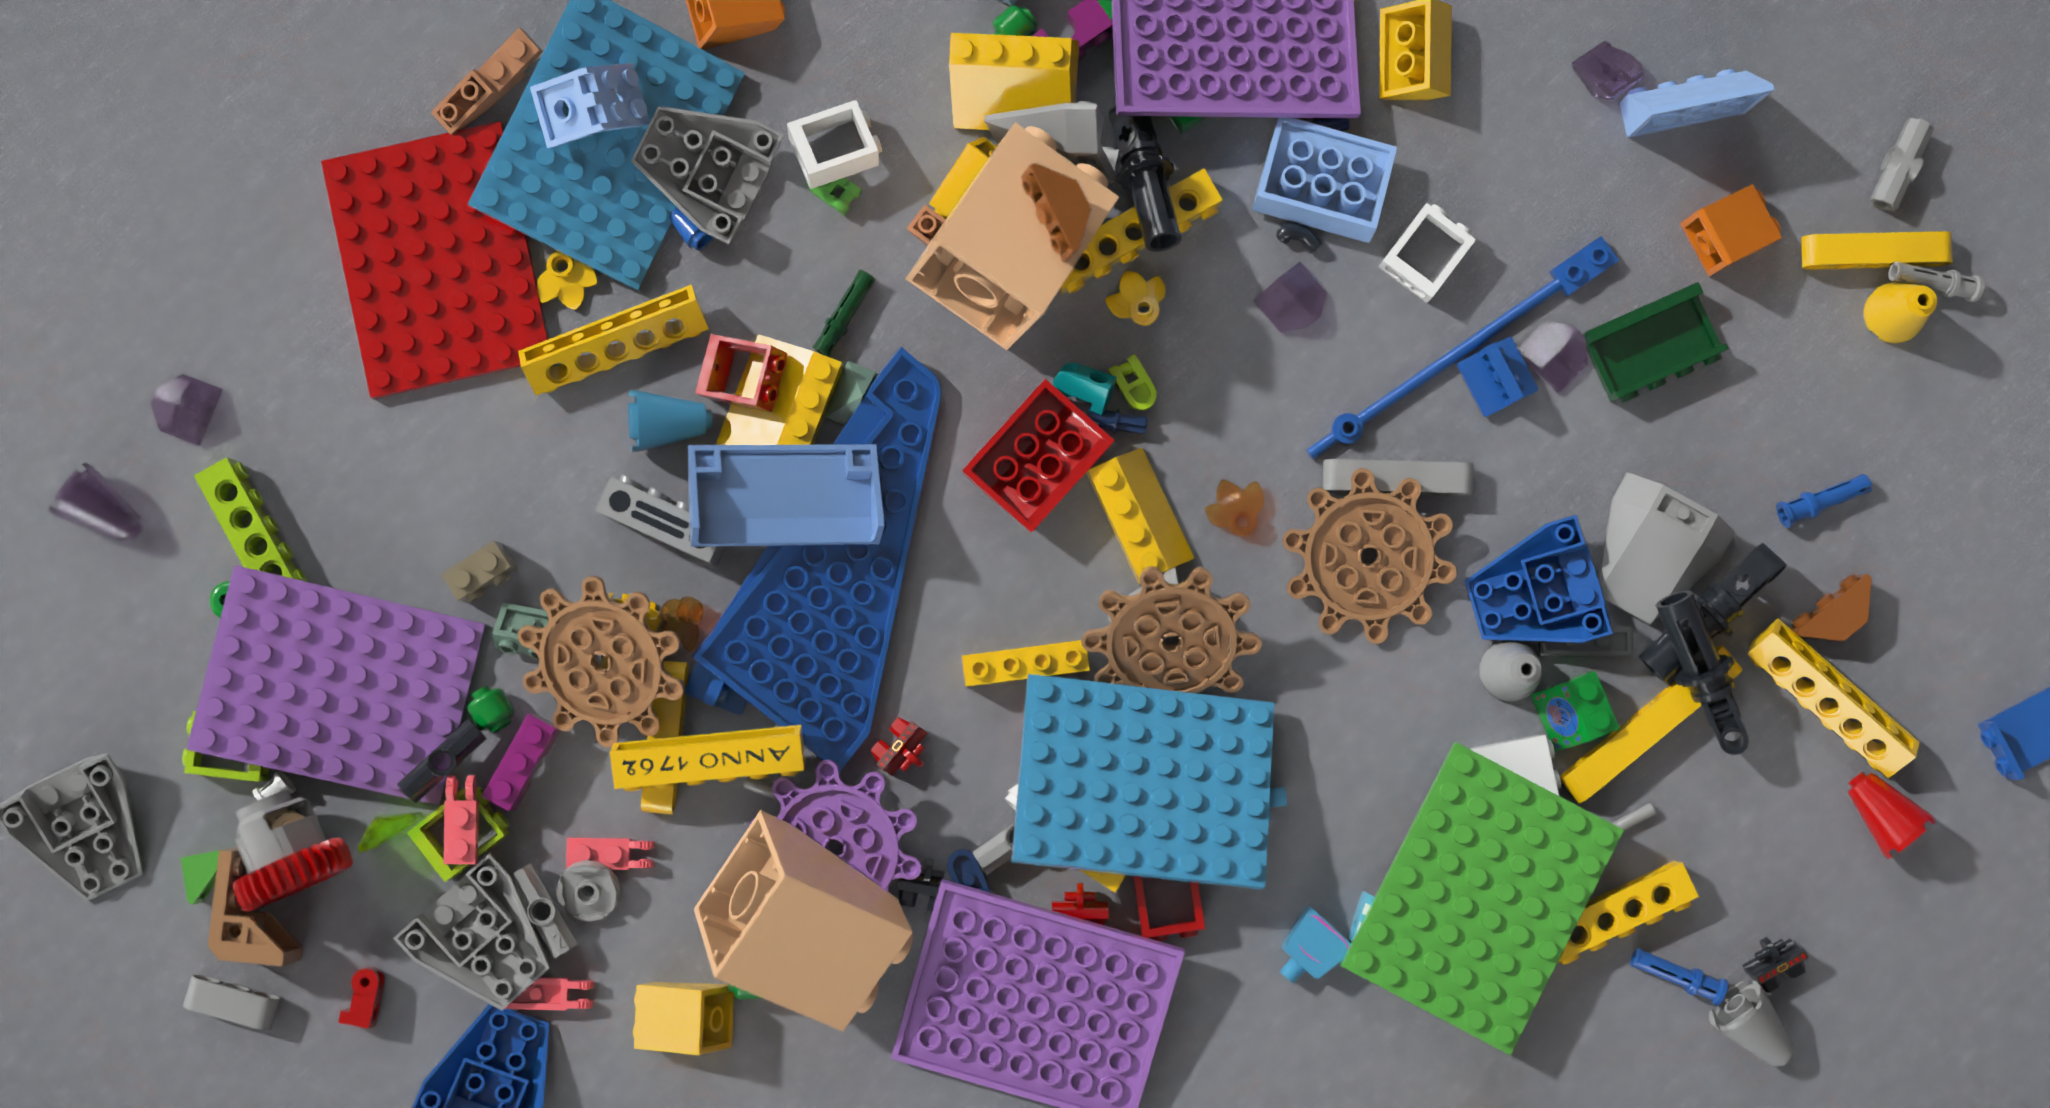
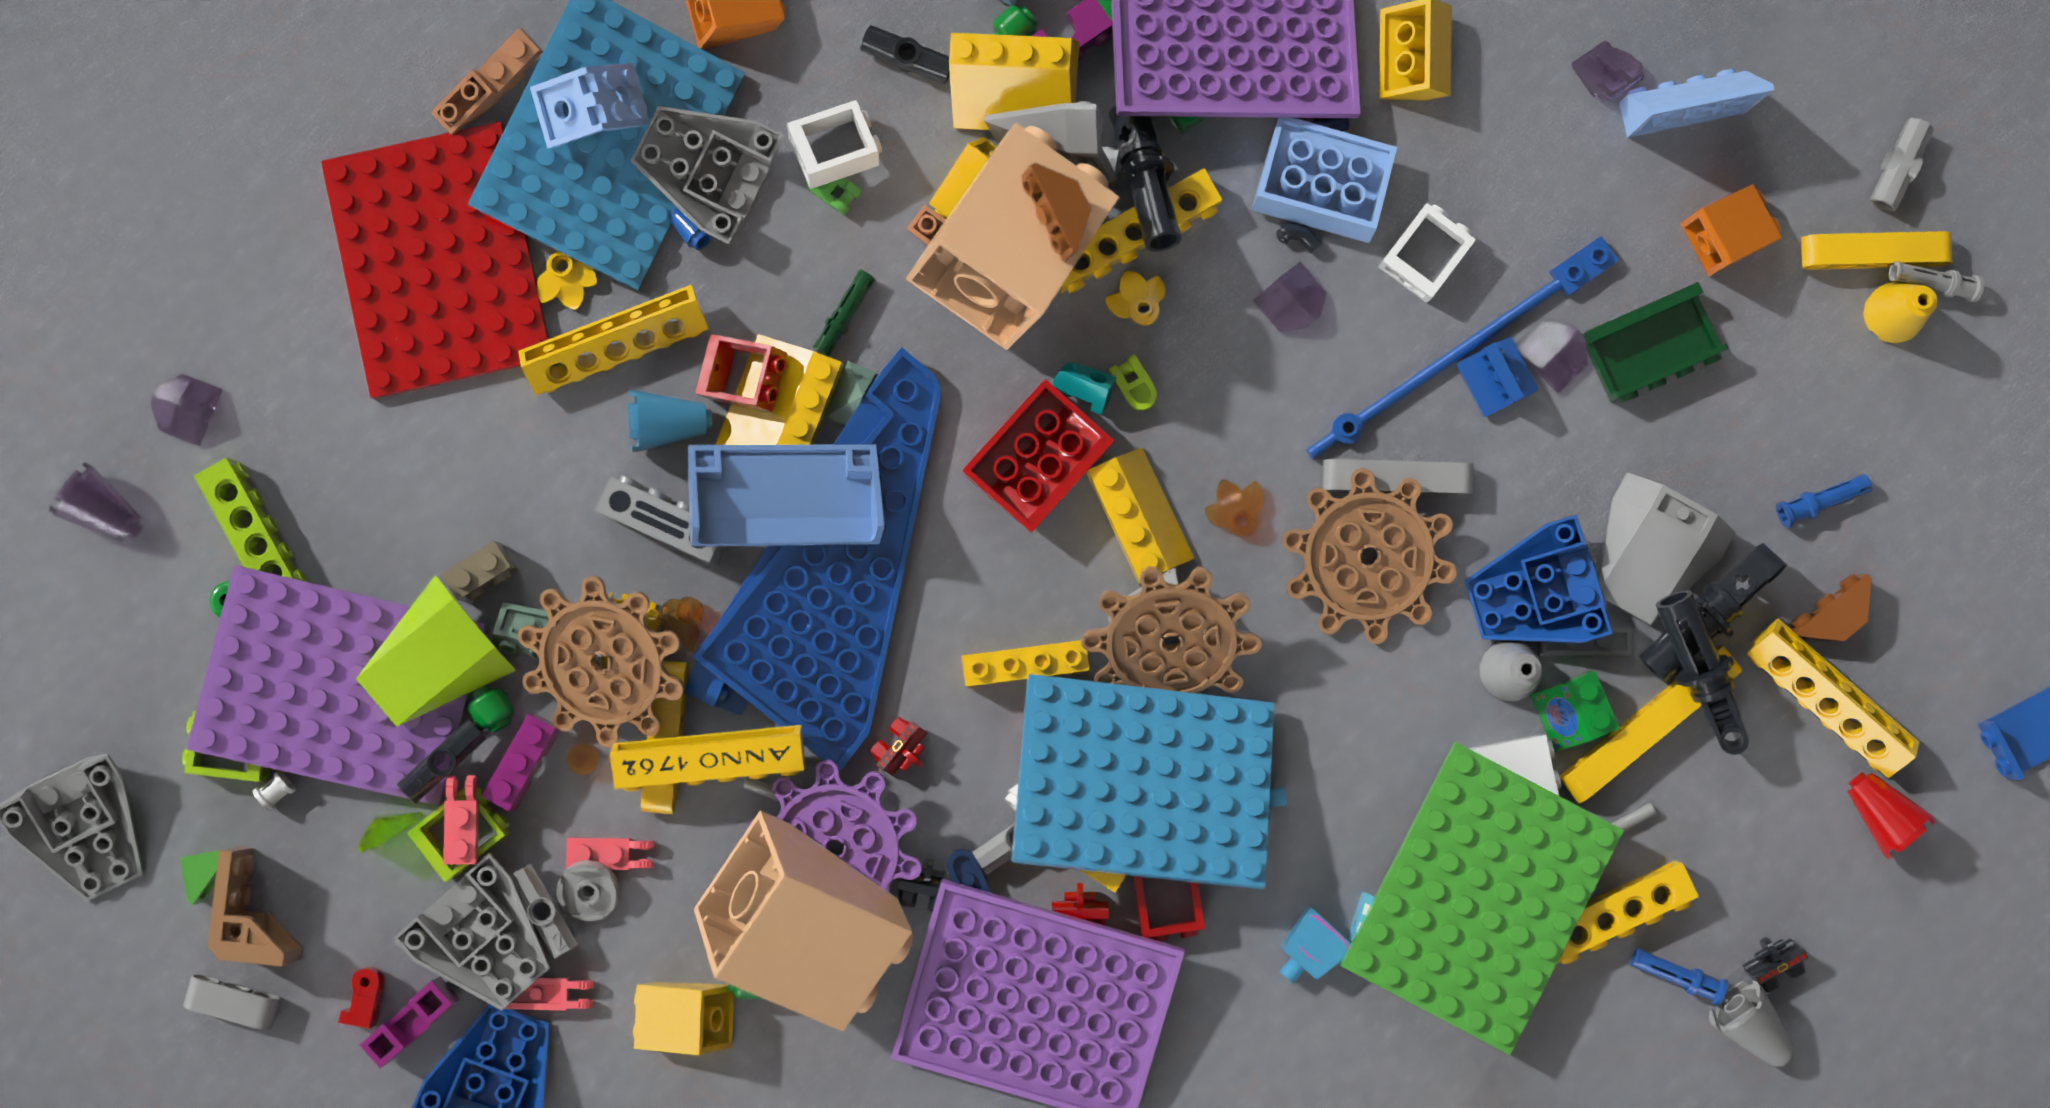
piece [233,790,354,912] -> none
dark blue axle [1087,406,1148,435] -> none
none -> lime wedge [356,575,516,727]
none -> magenta arch [360,977,461,1068]
none -> clear orange plate [567,744,599,775]
none -> black piece [860,25,950,85]

